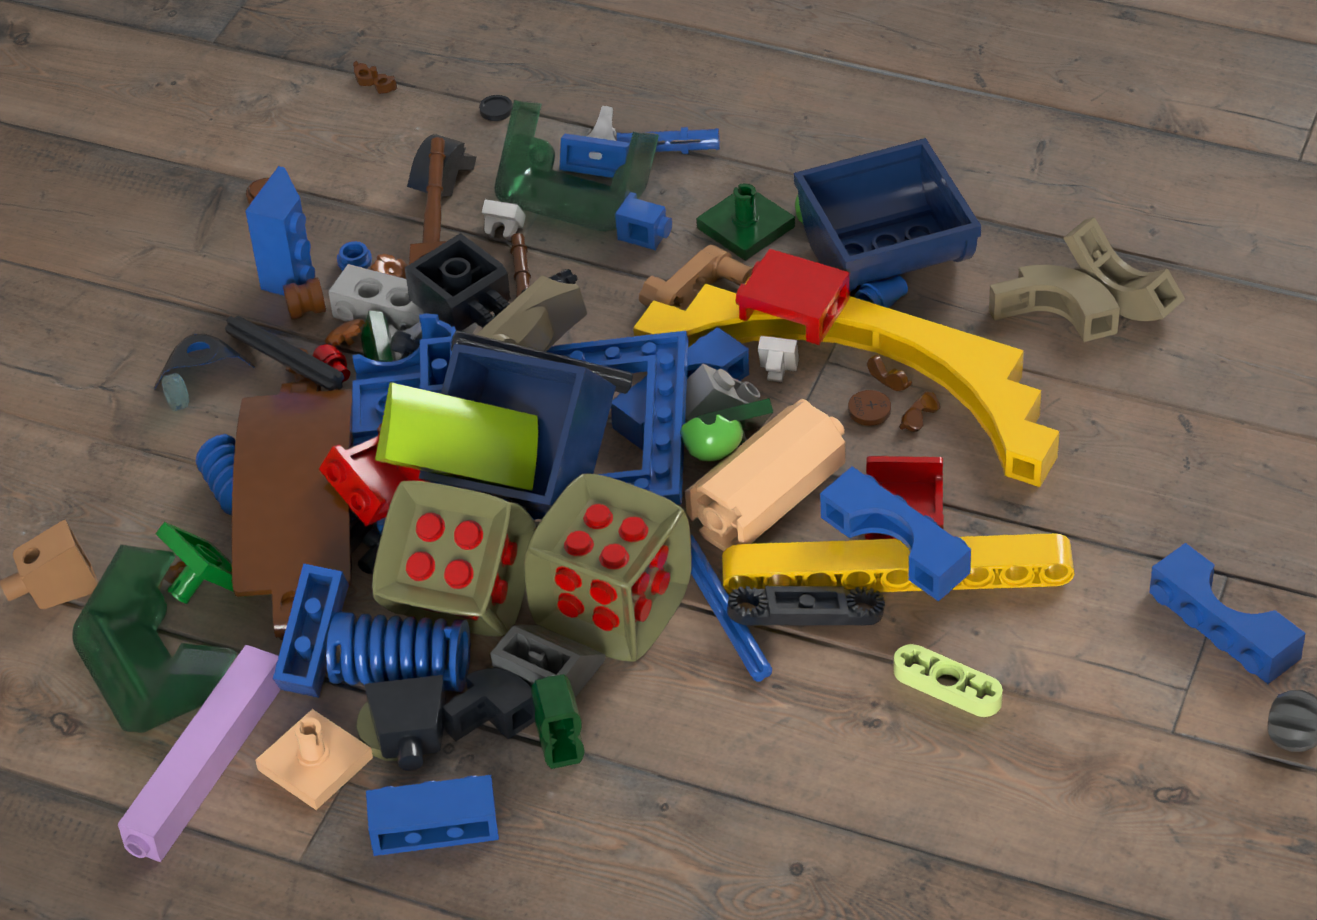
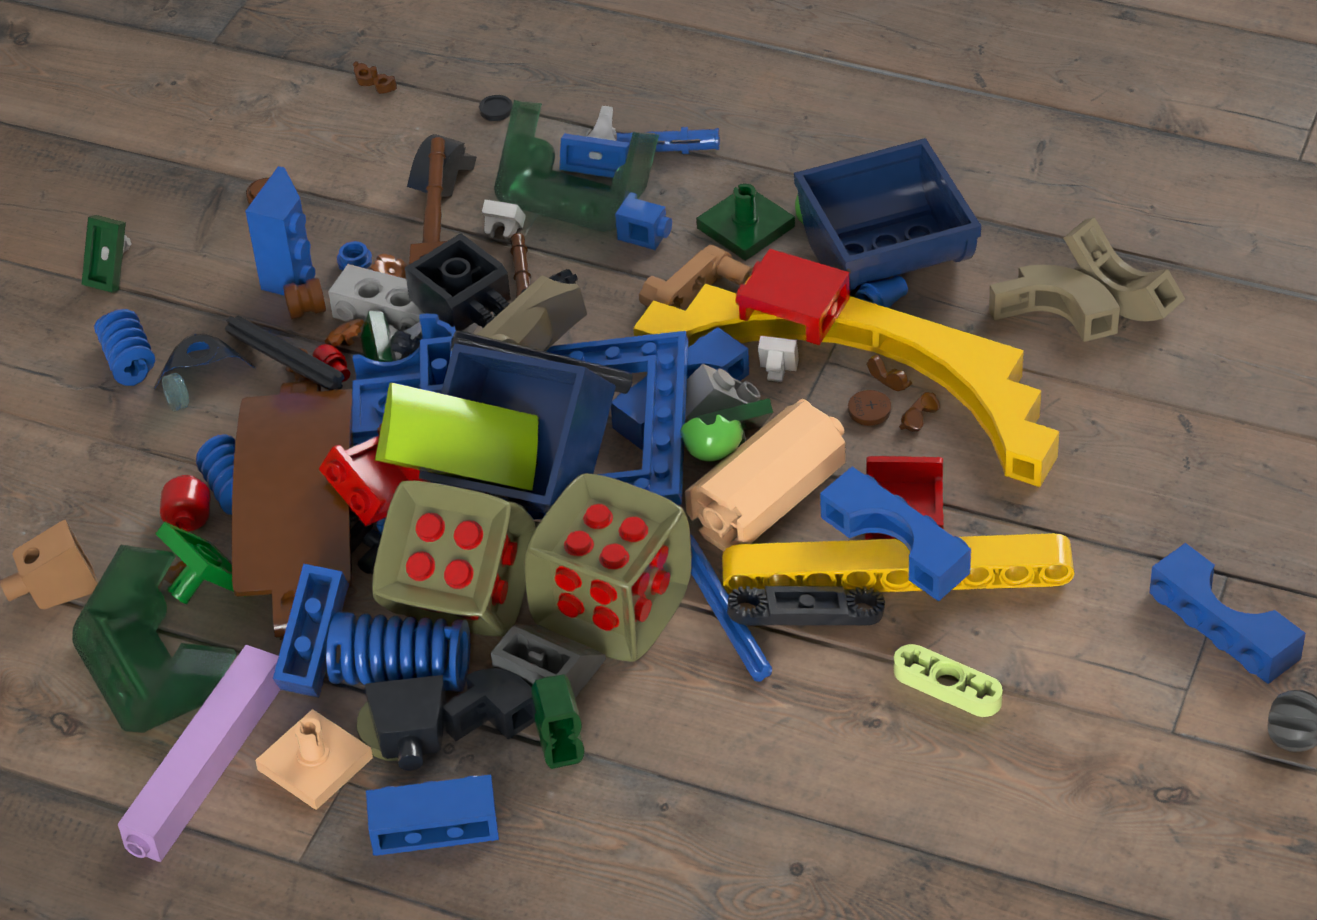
none -> dark green piece [81,215,131,293]
none -> blue piece [94,309,155,386]
none -> red head [160,475,211,532]

